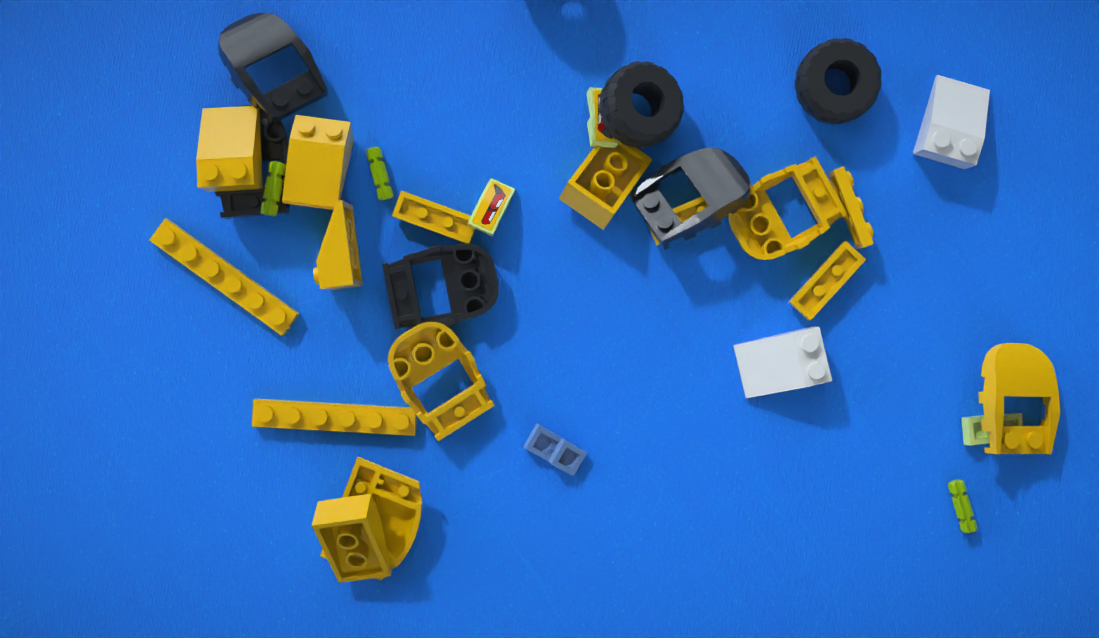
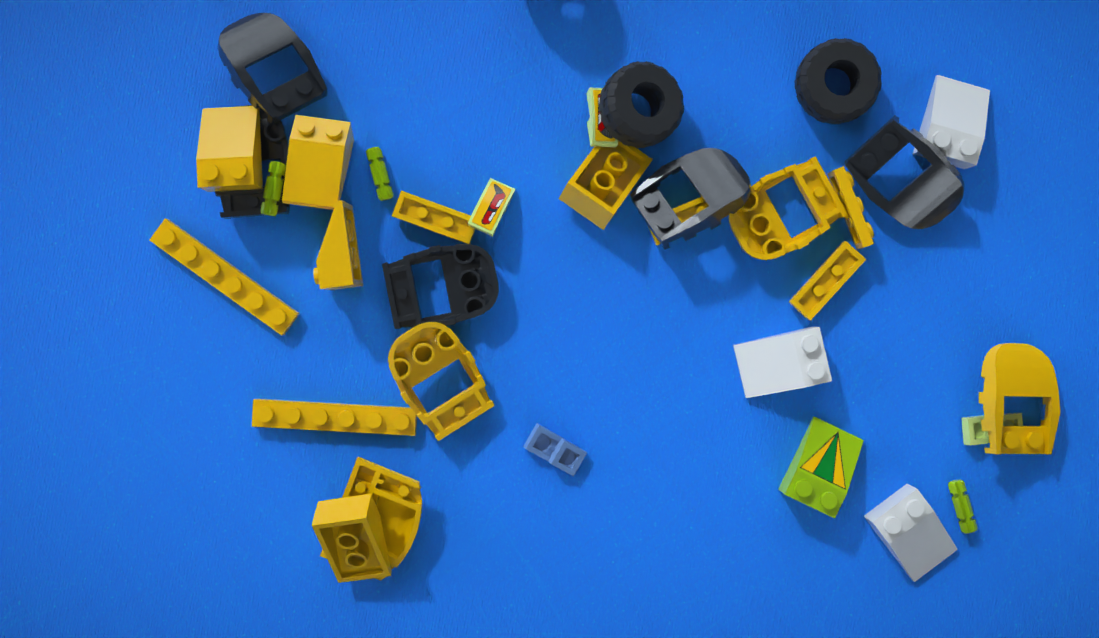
none -> lime slope [778,416,864,518]
none -> black slope [845,115,964,229]
none -> white slope [864,484,958,582]

